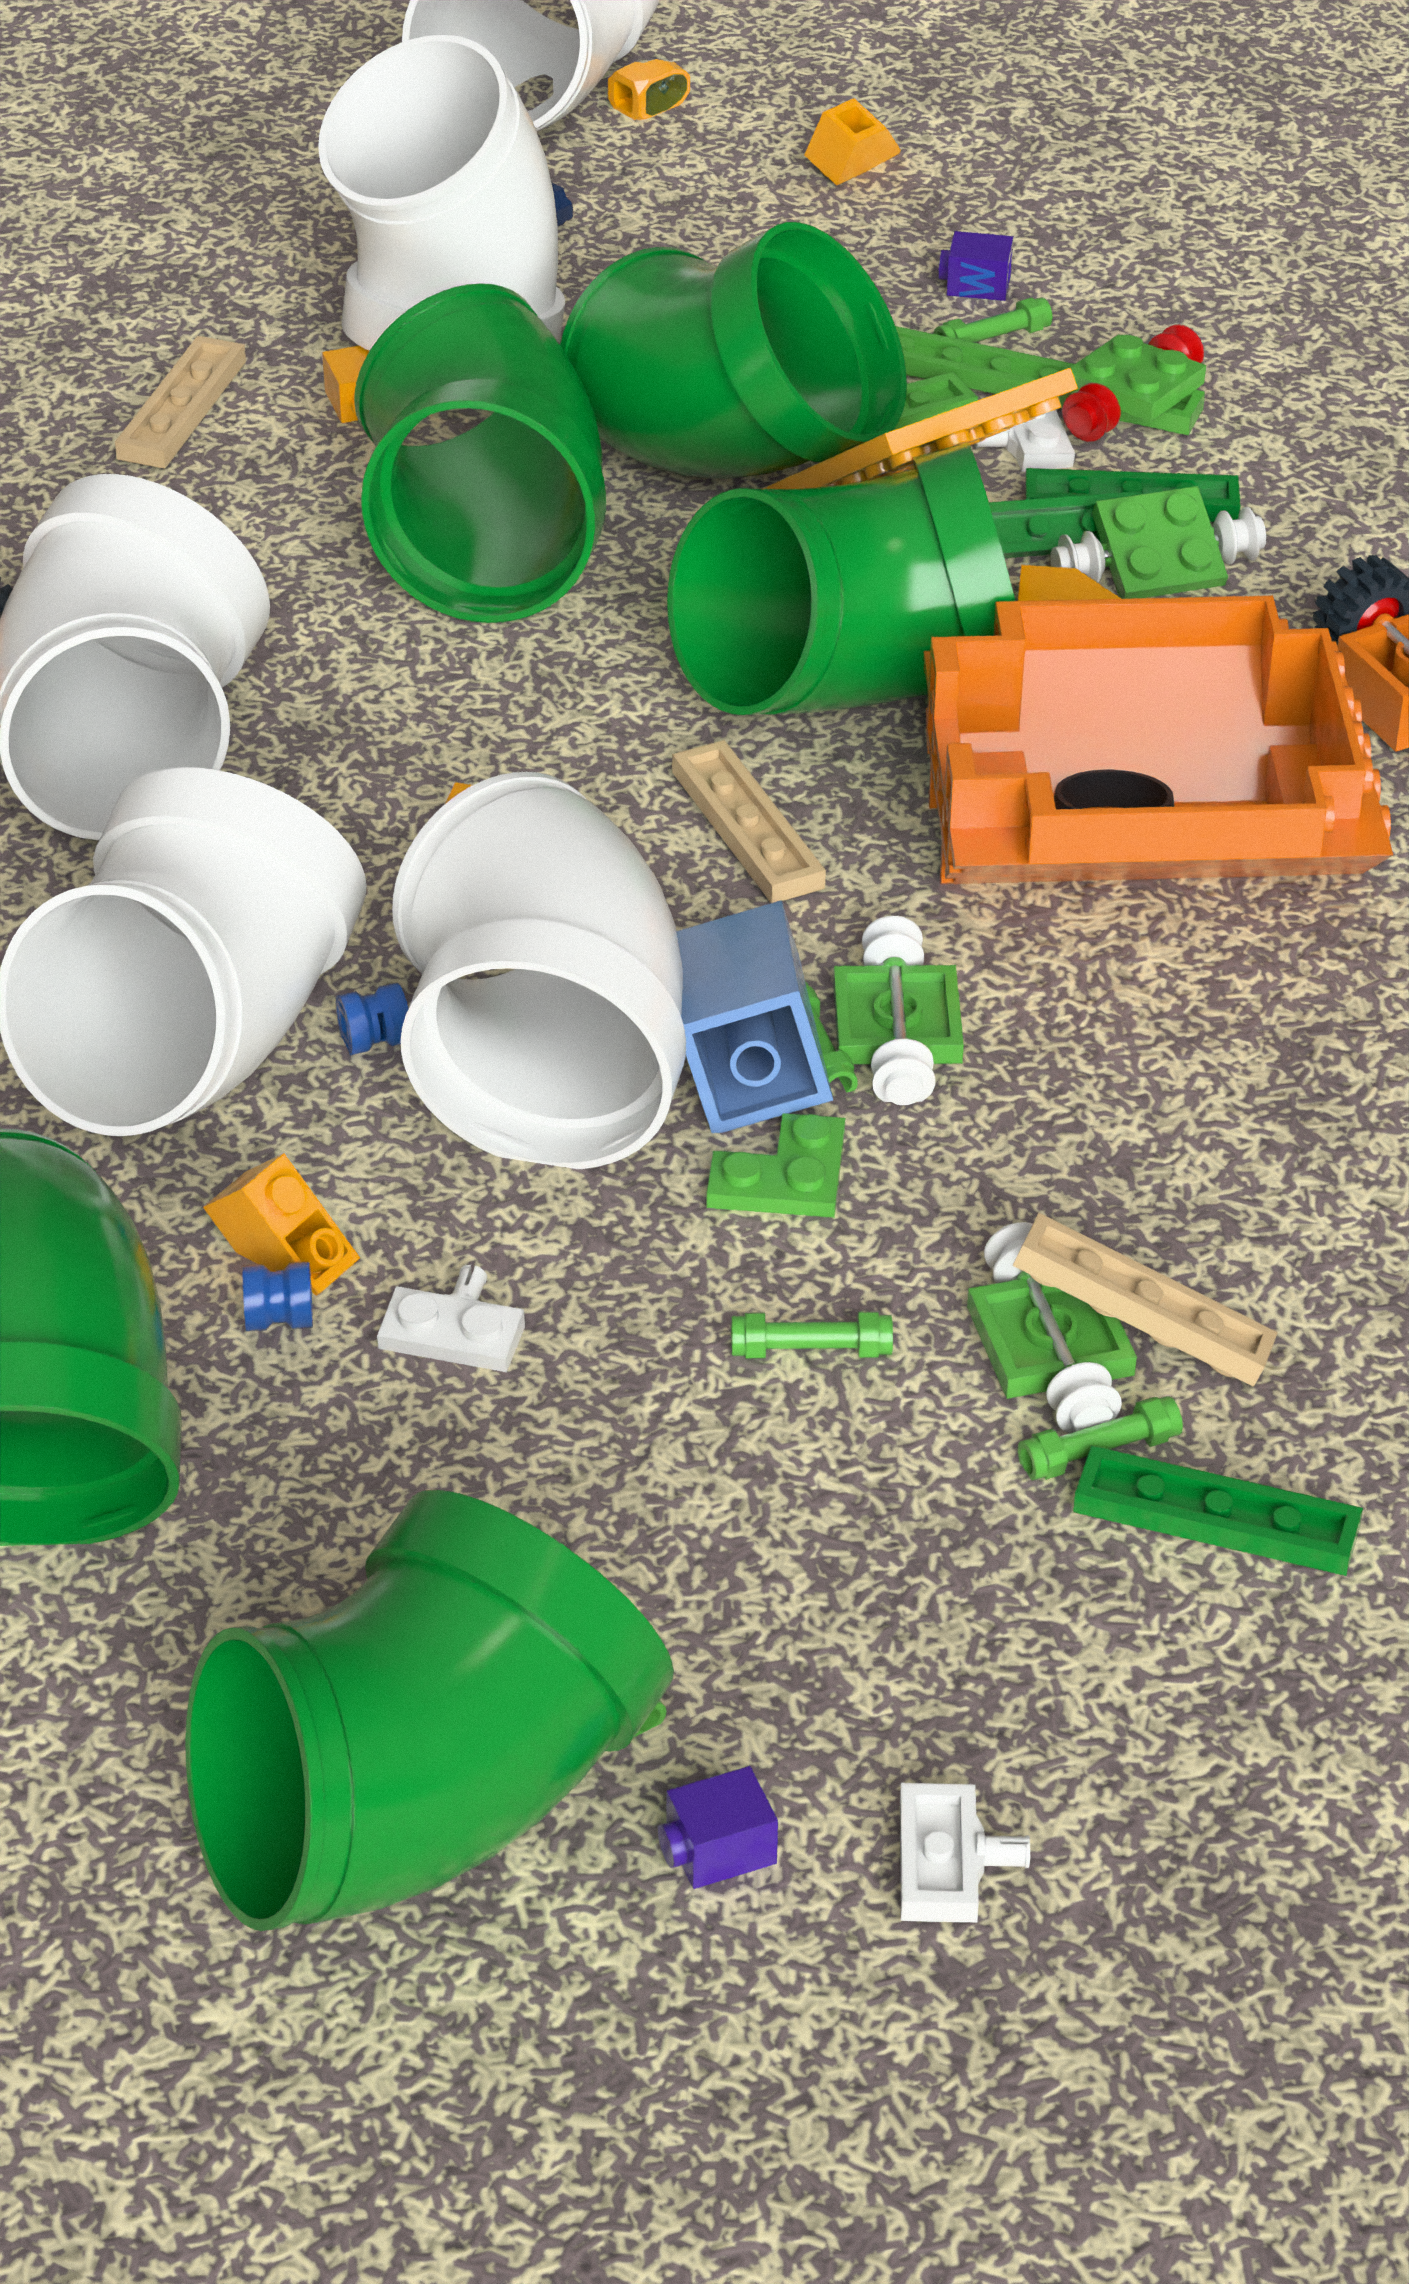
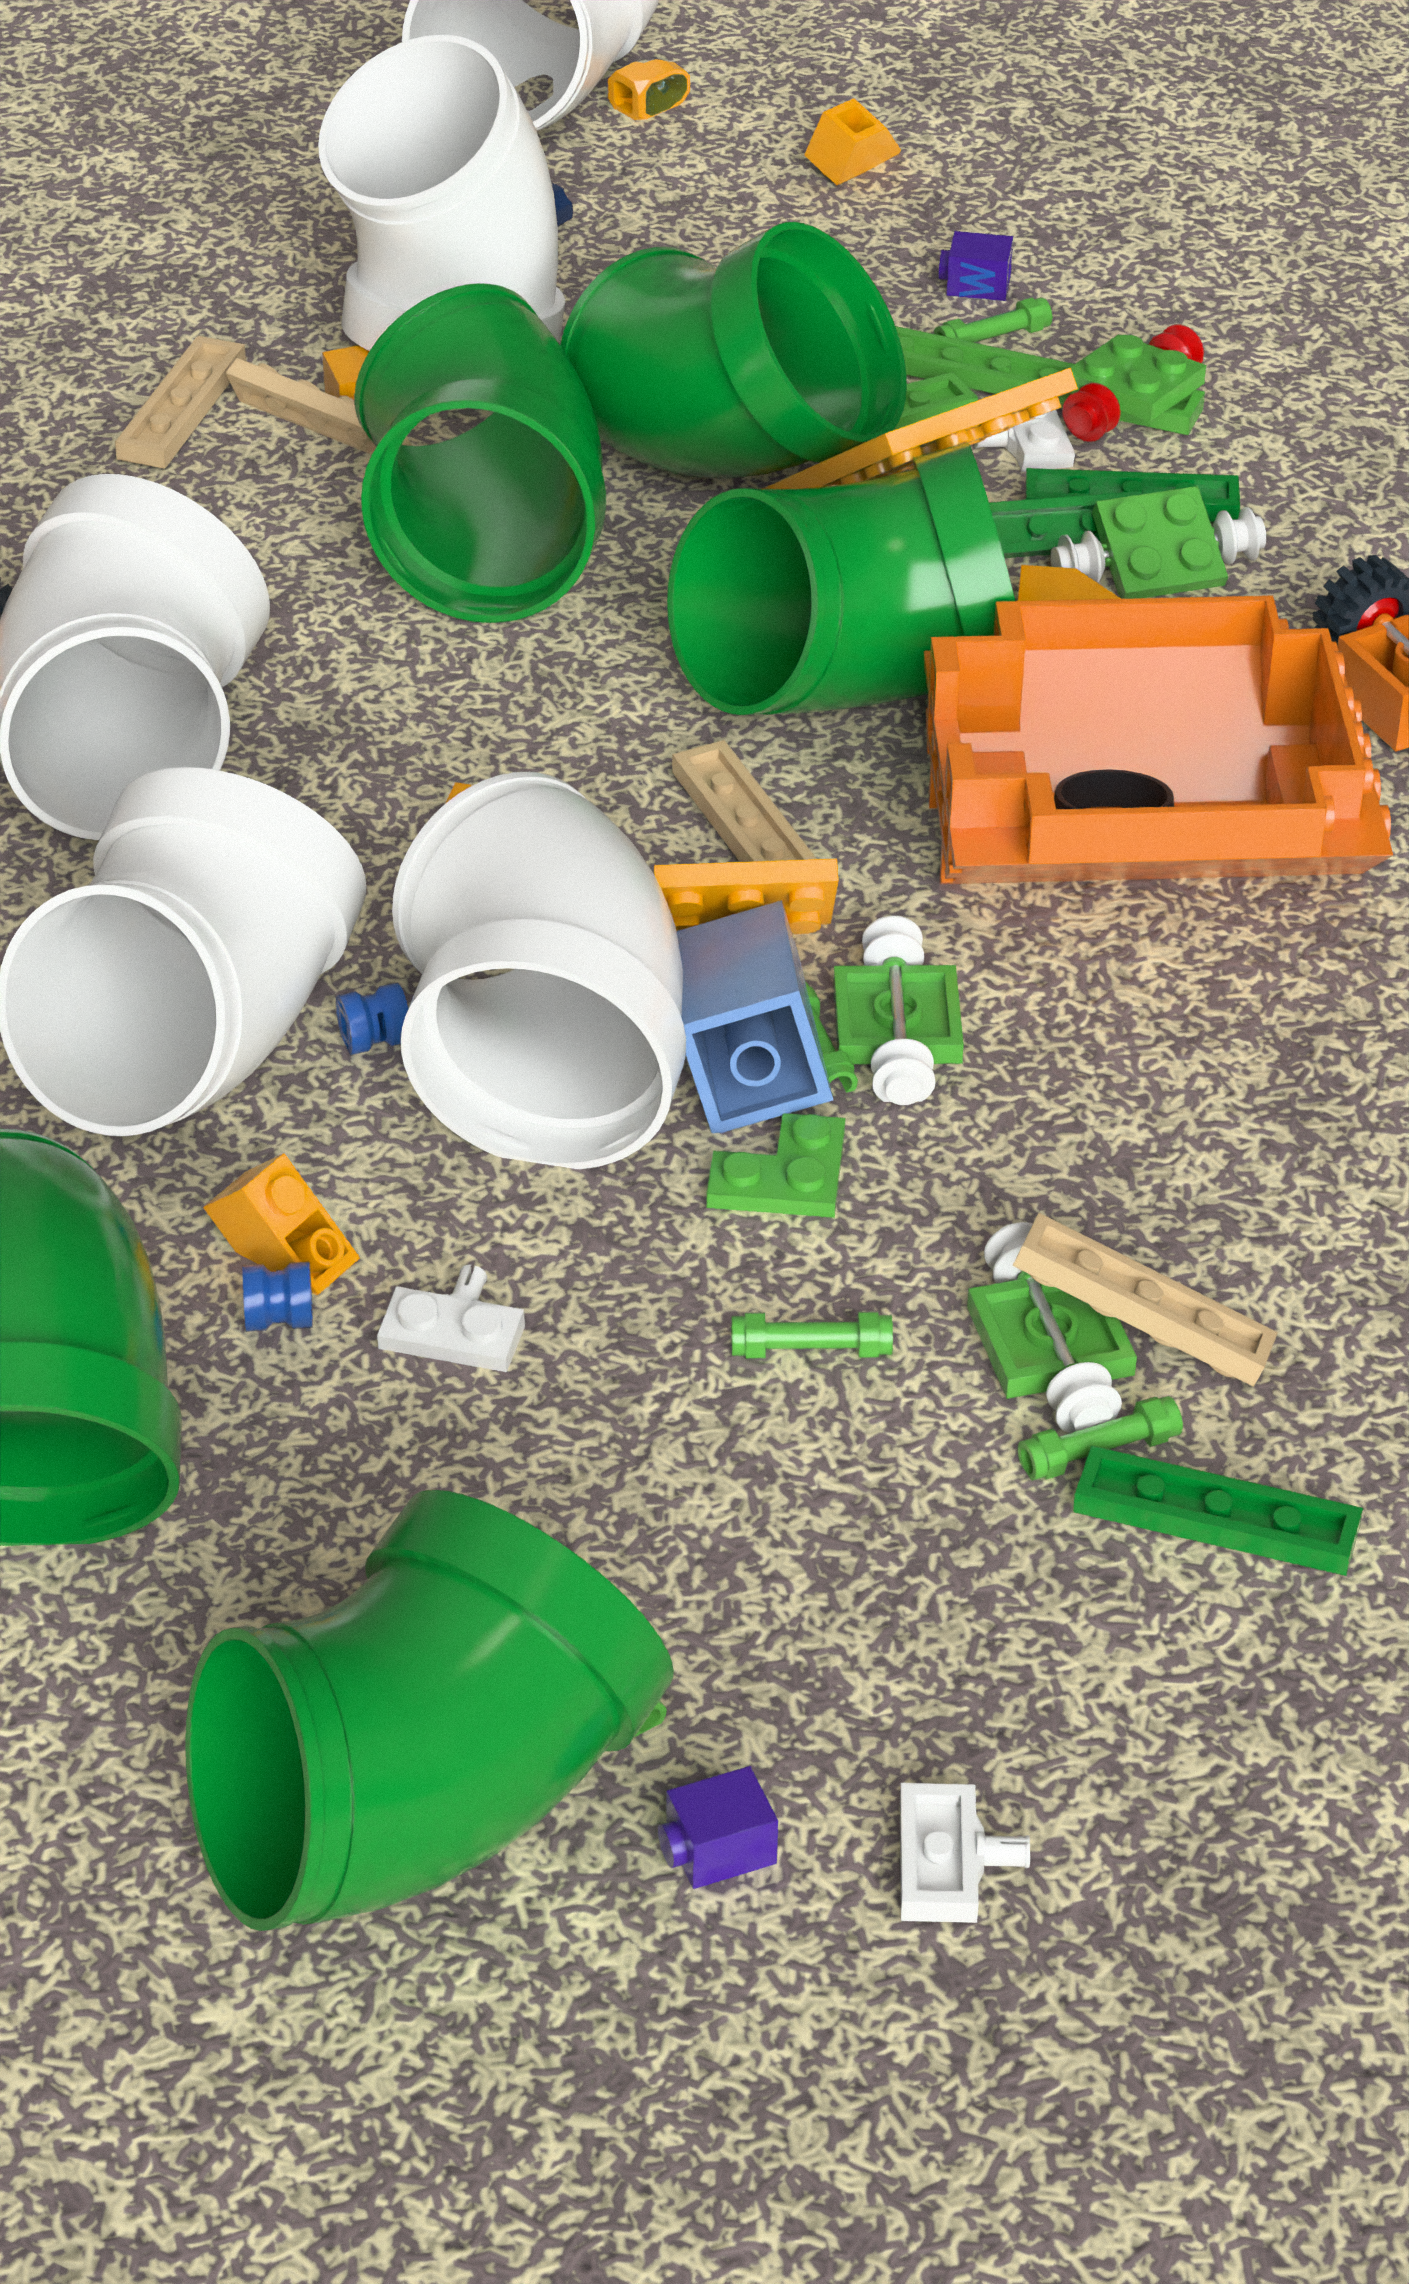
none -> tan plate [226,358,411,454]
none -> light orange plate [653,858,839,934]

